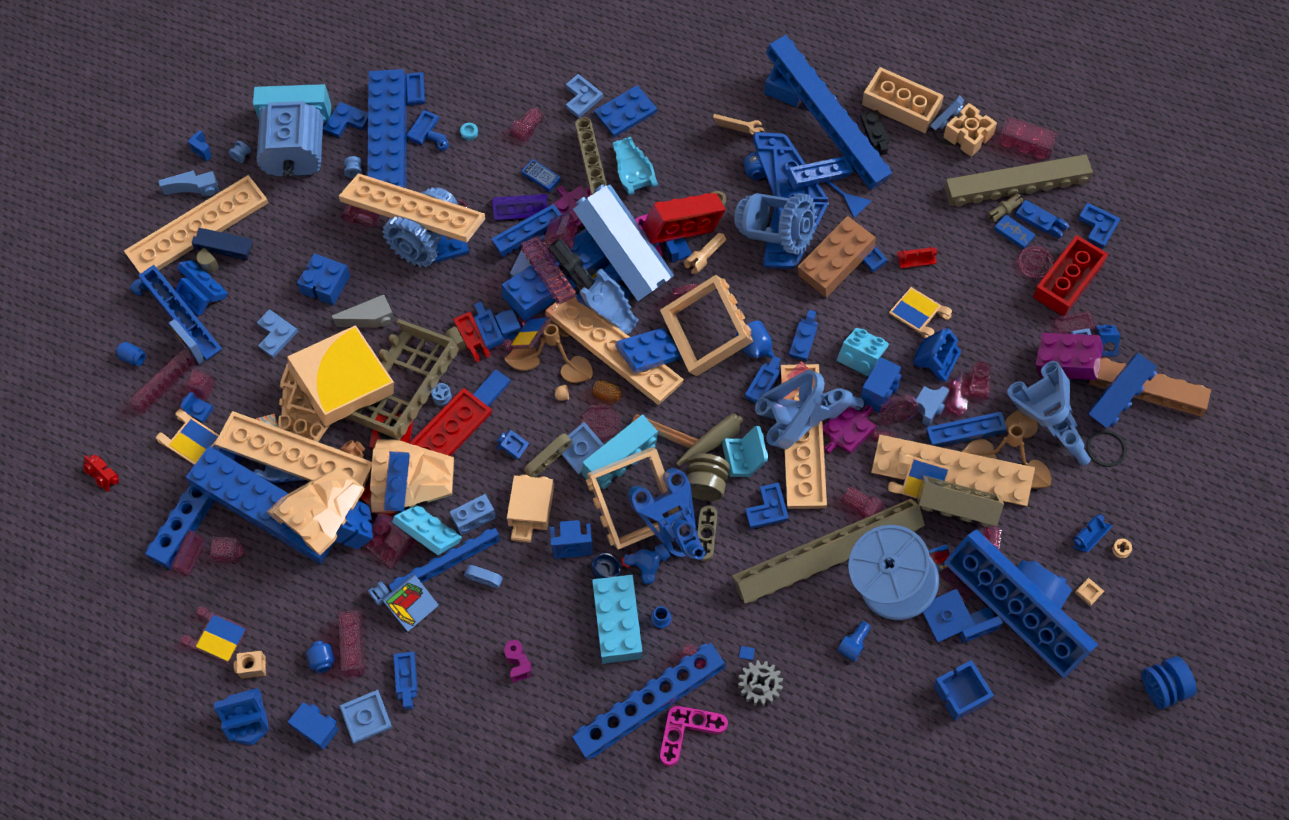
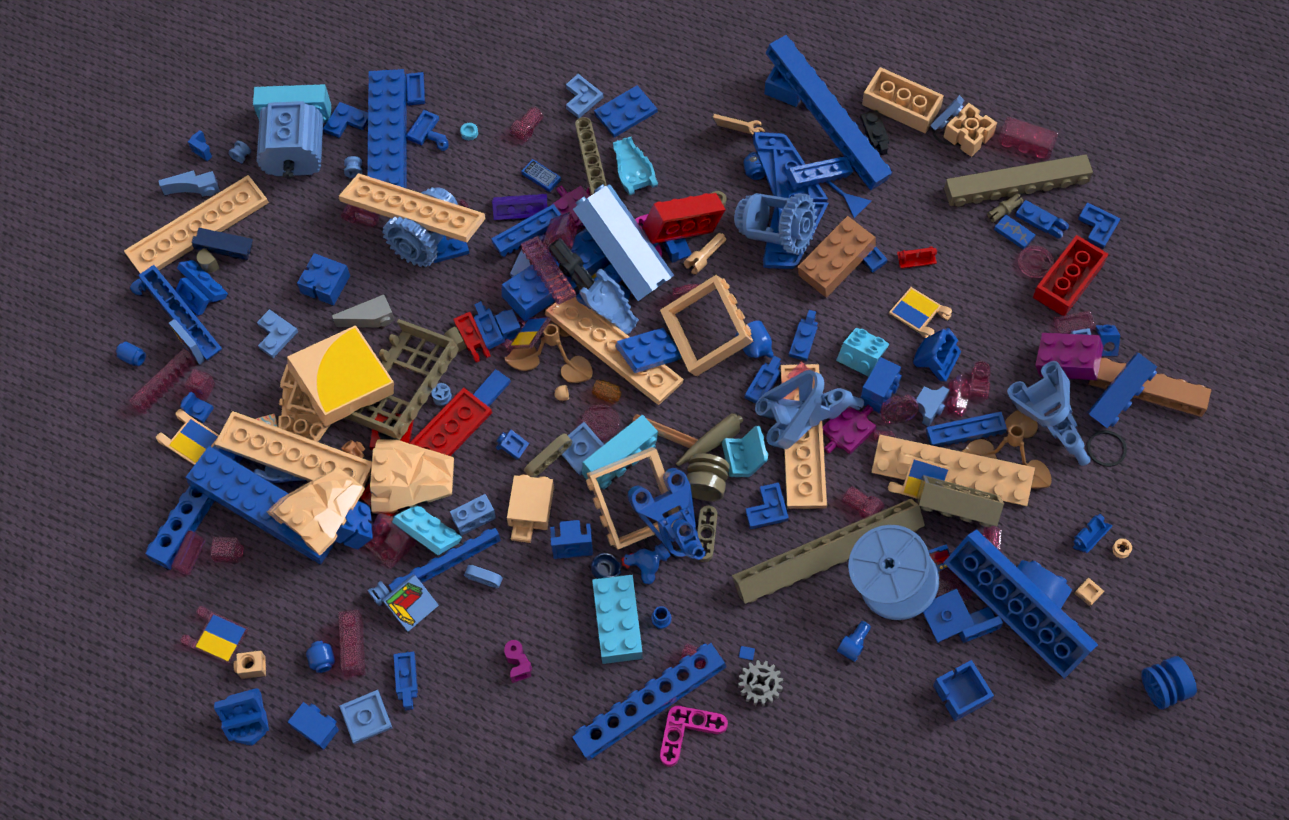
red hinge [83,455,119,492] -> none
blue plate [384,451,410,511] -> none

